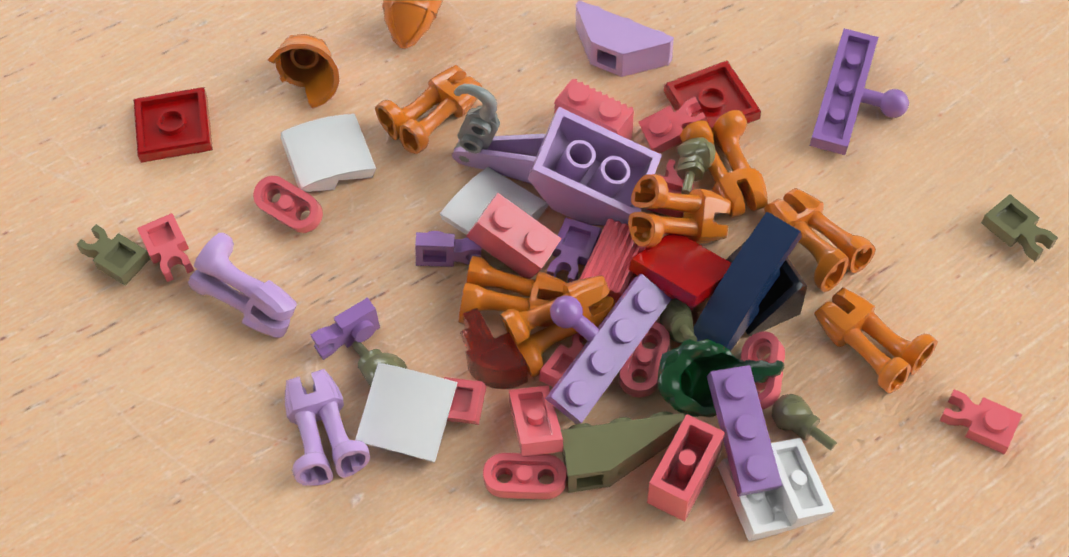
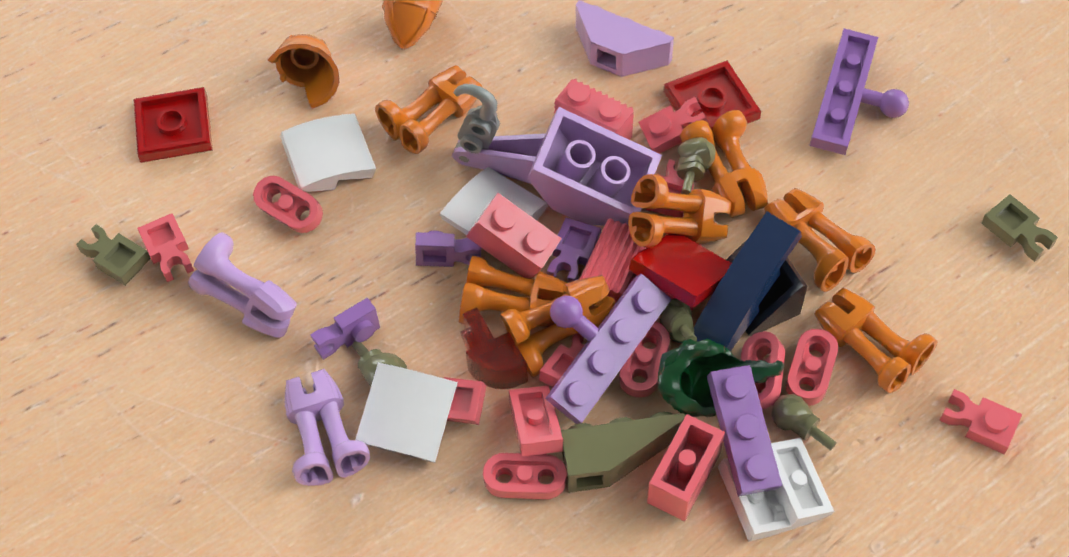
none -> coral plate [786,329,838,406]

